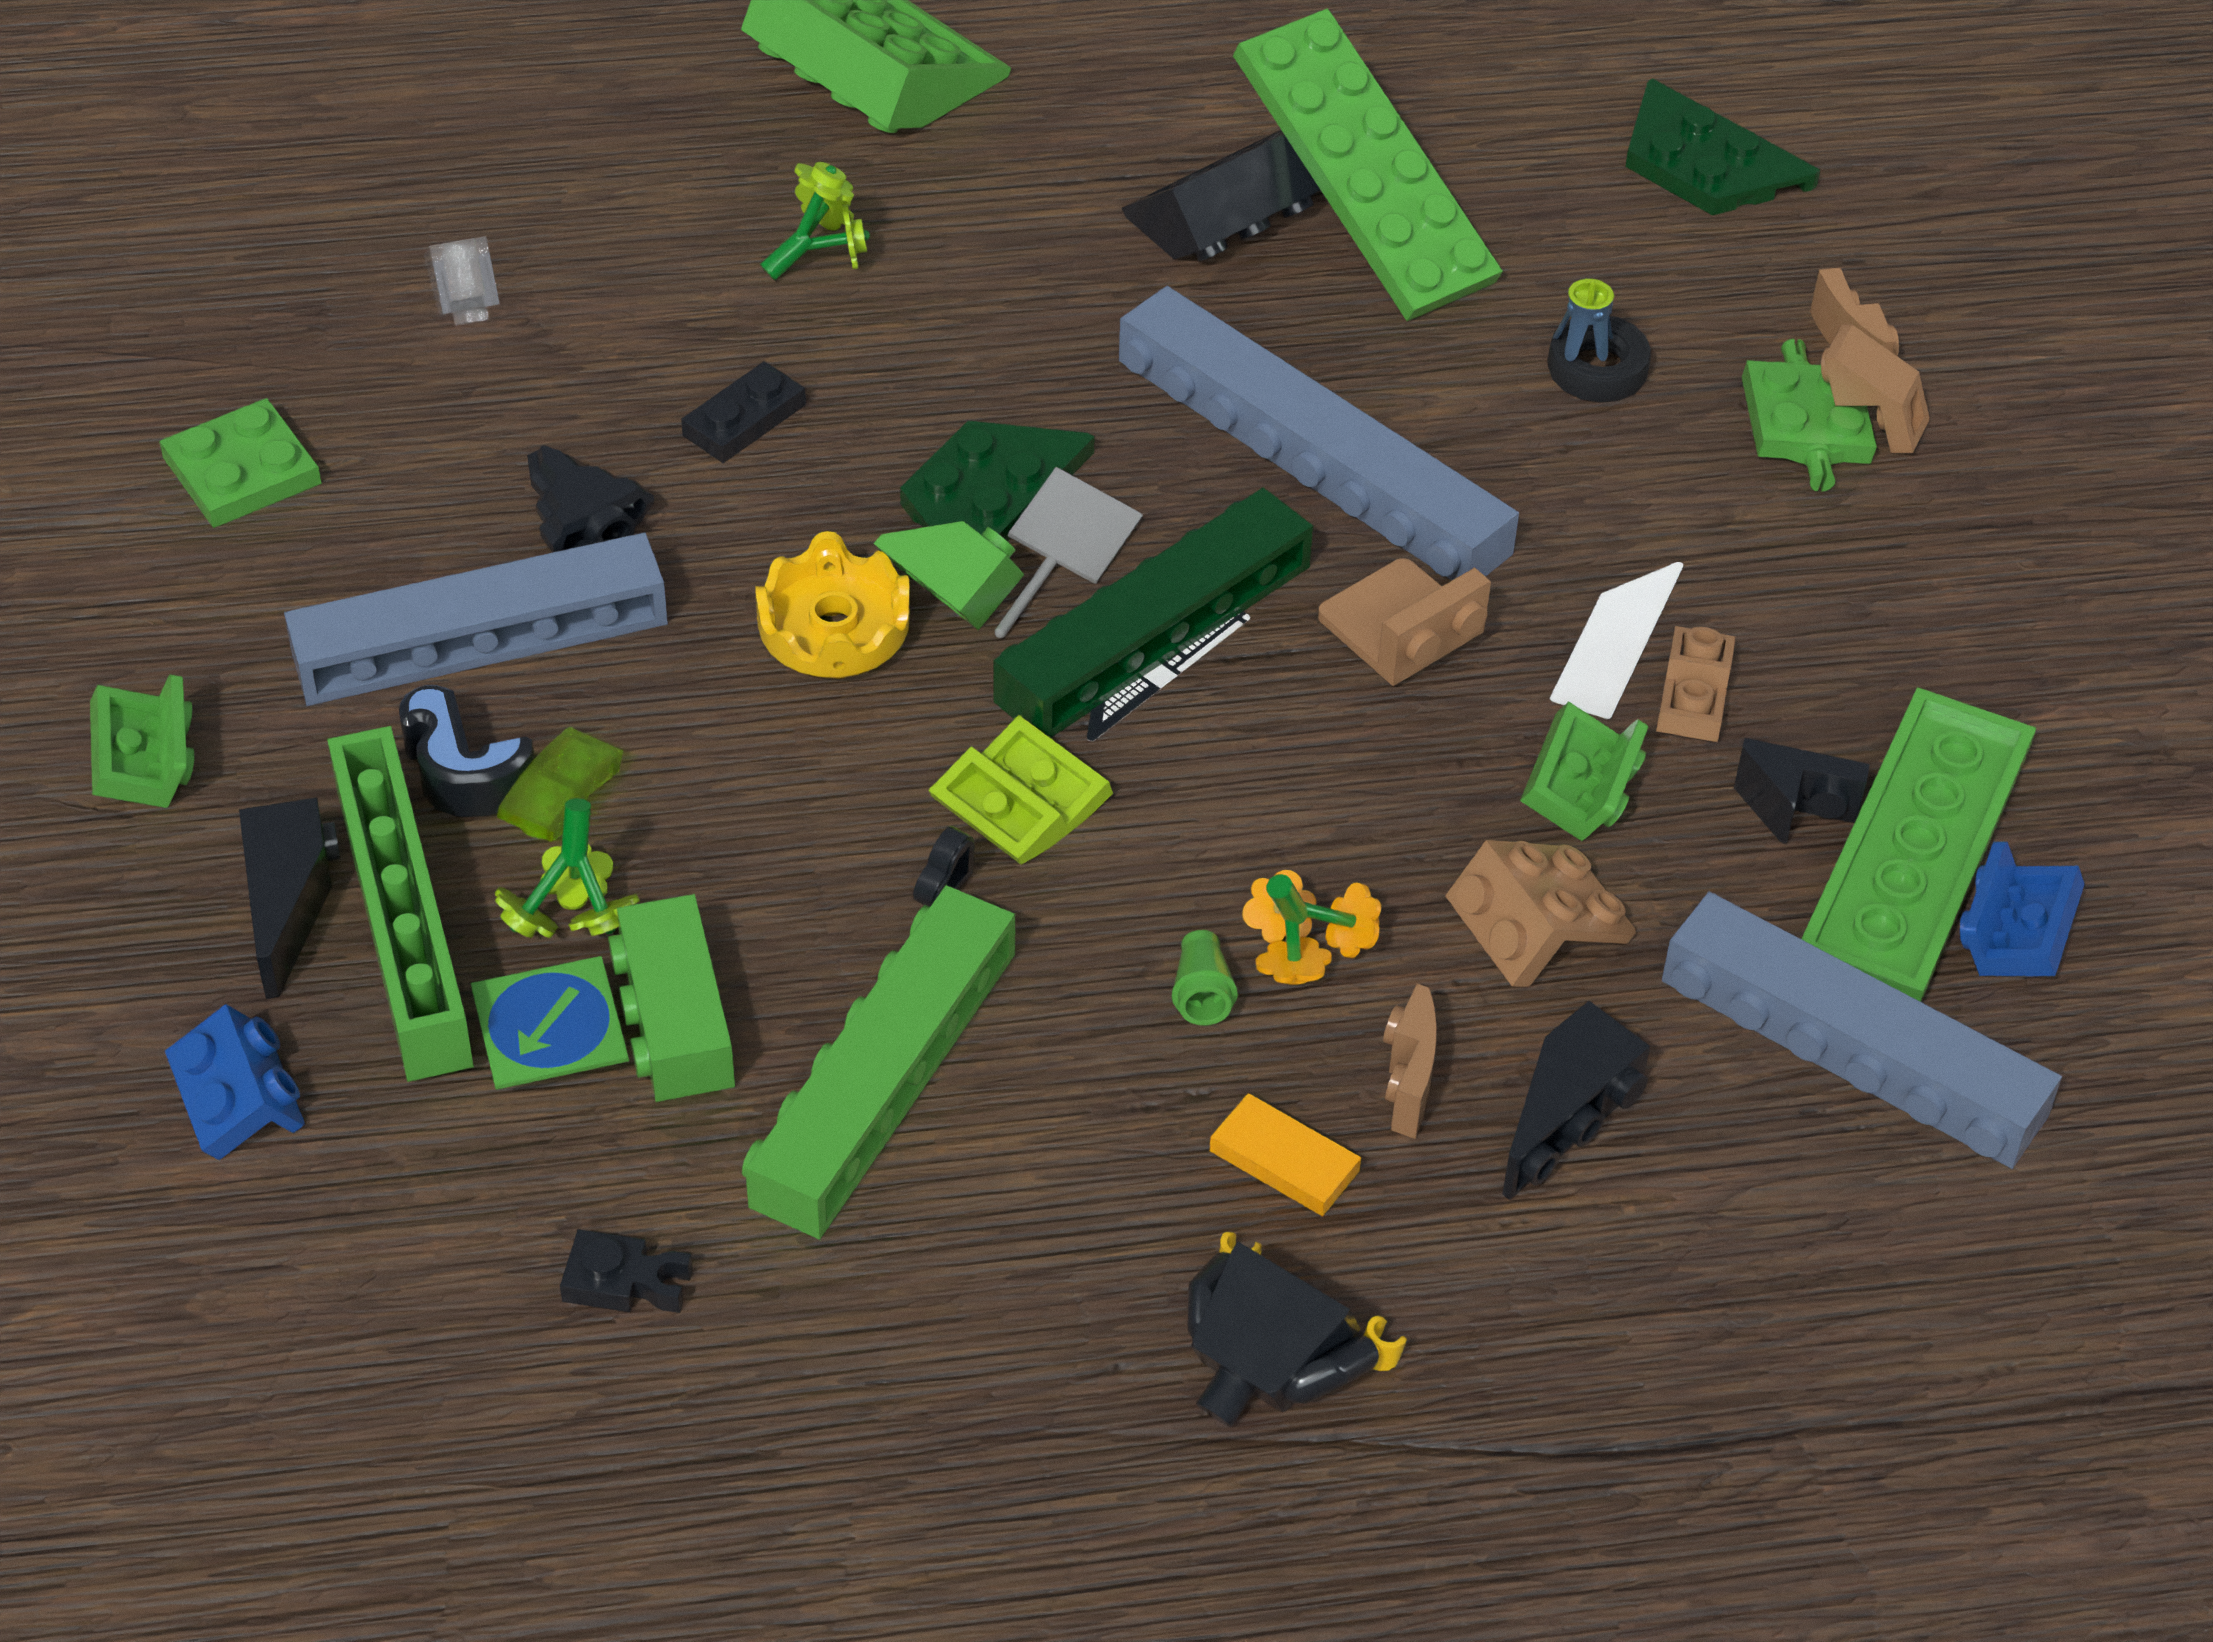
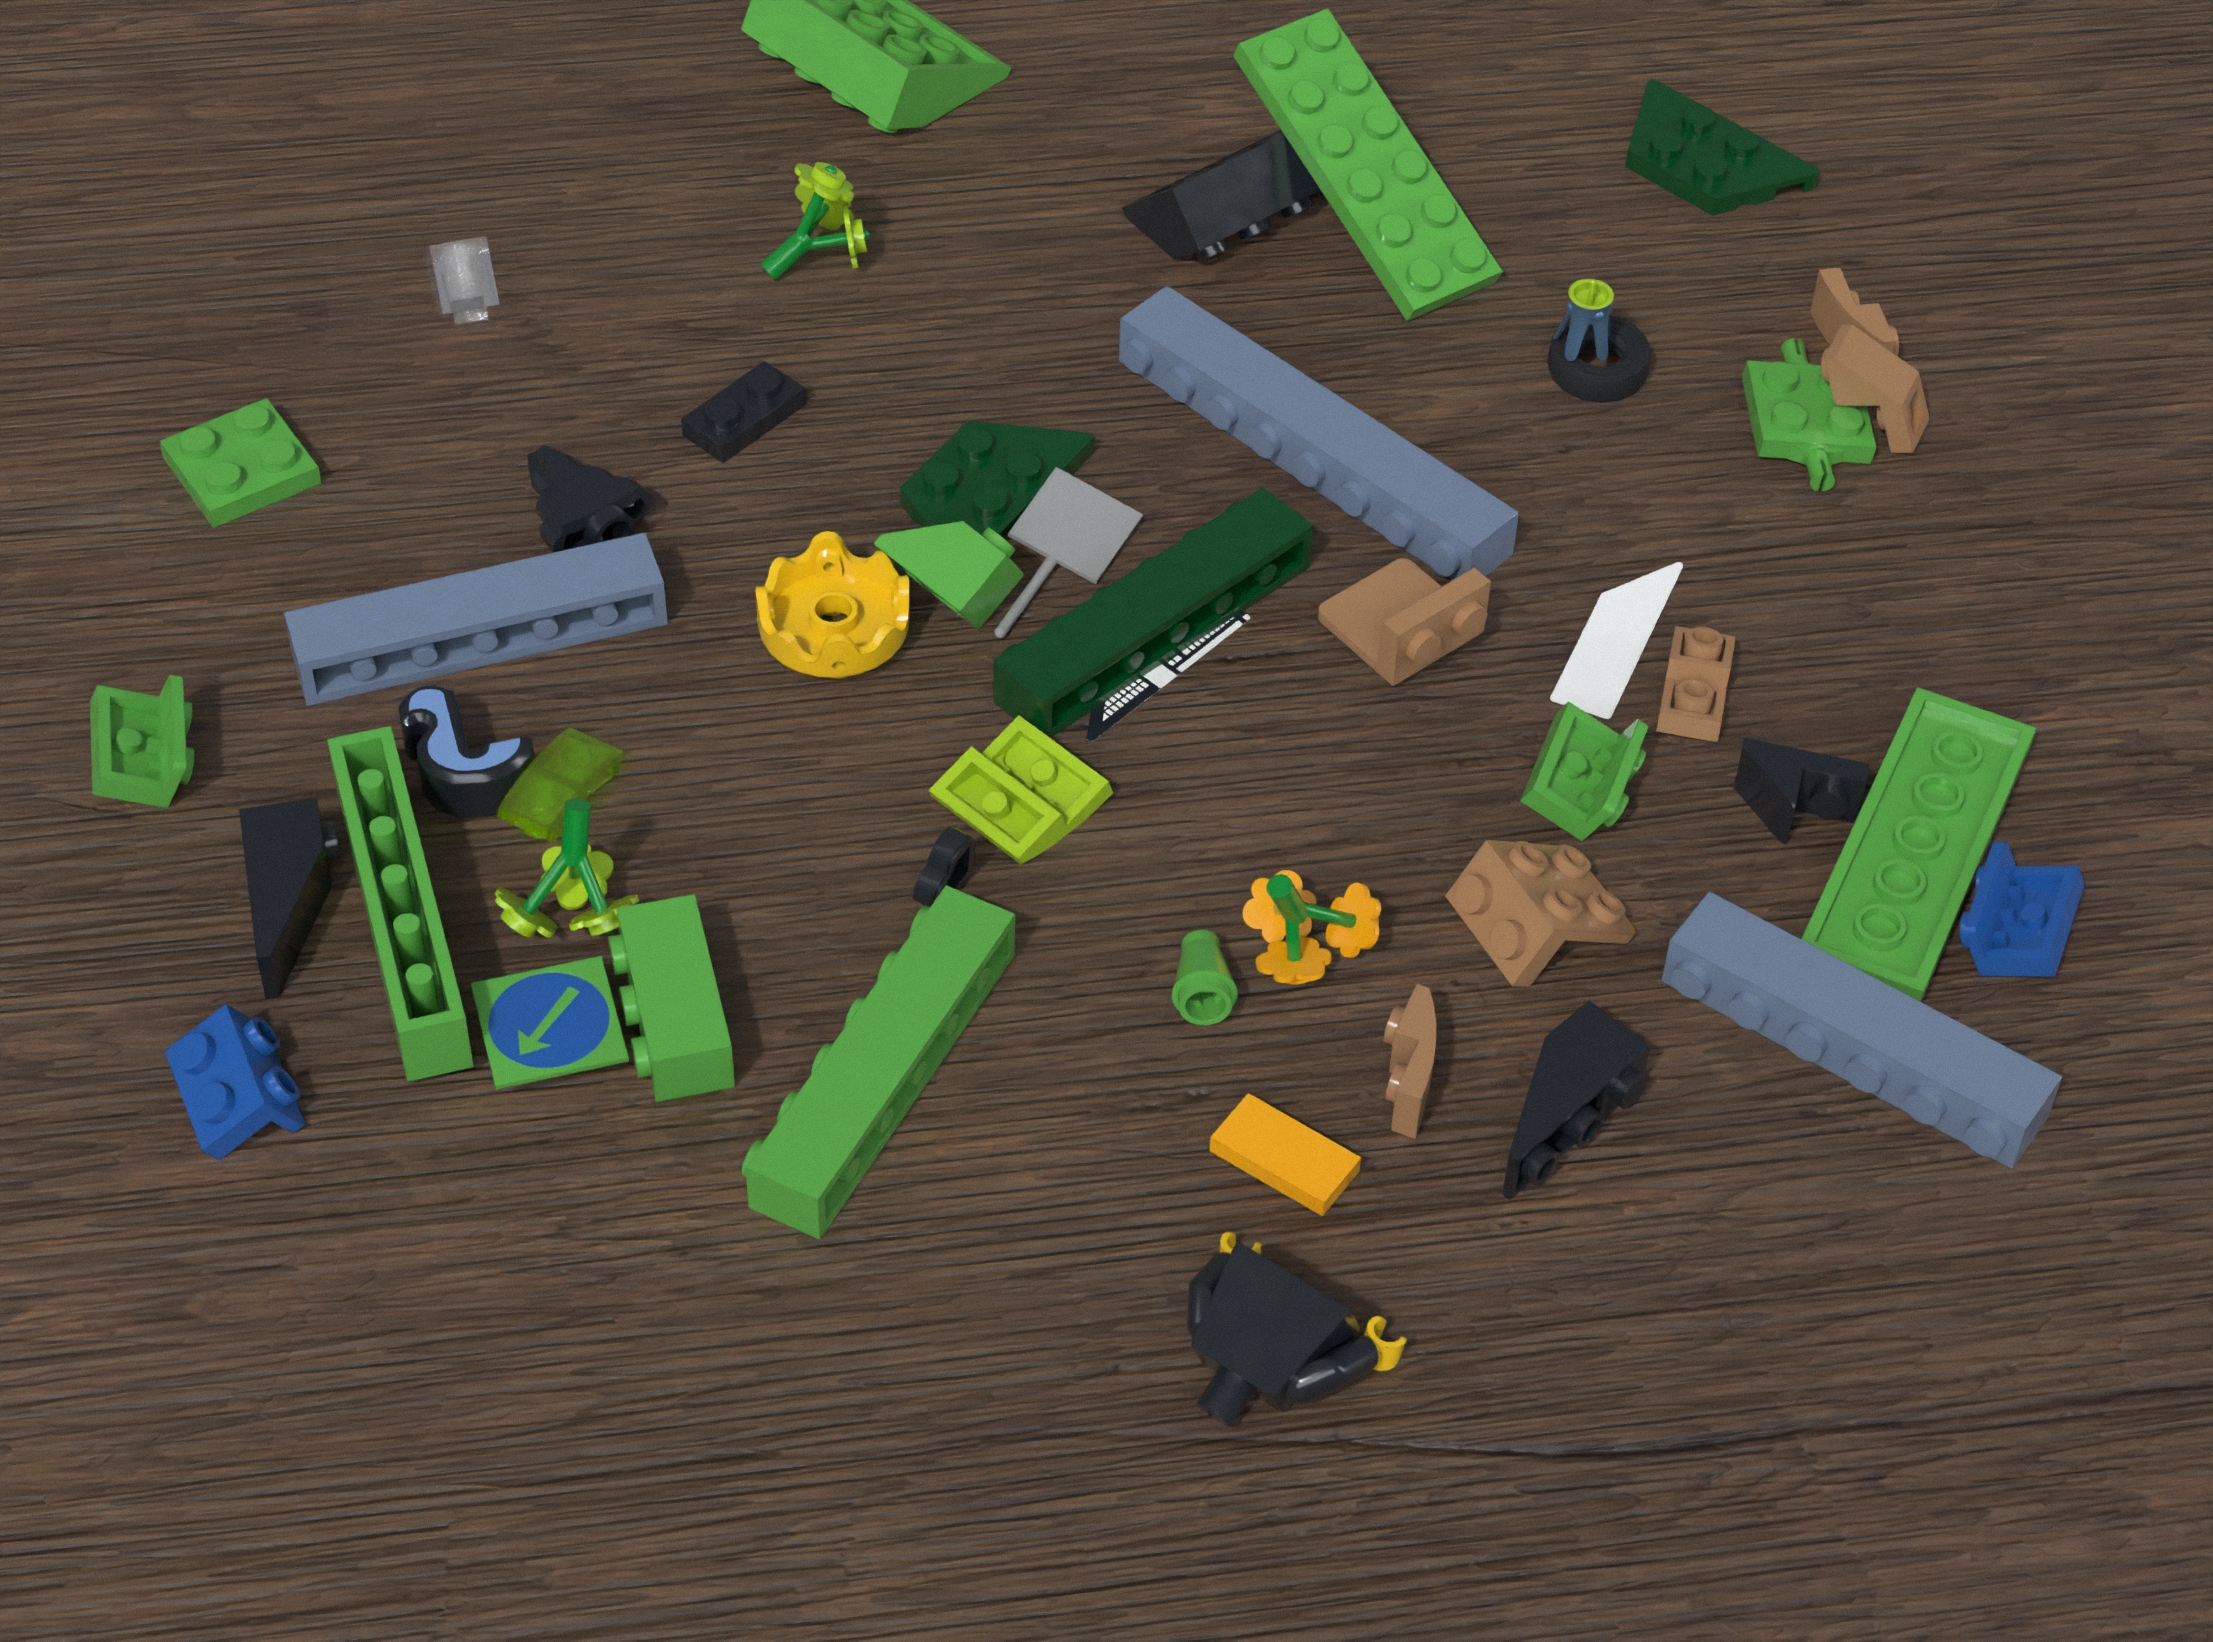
black plate [560,1229,693,1313] -> none

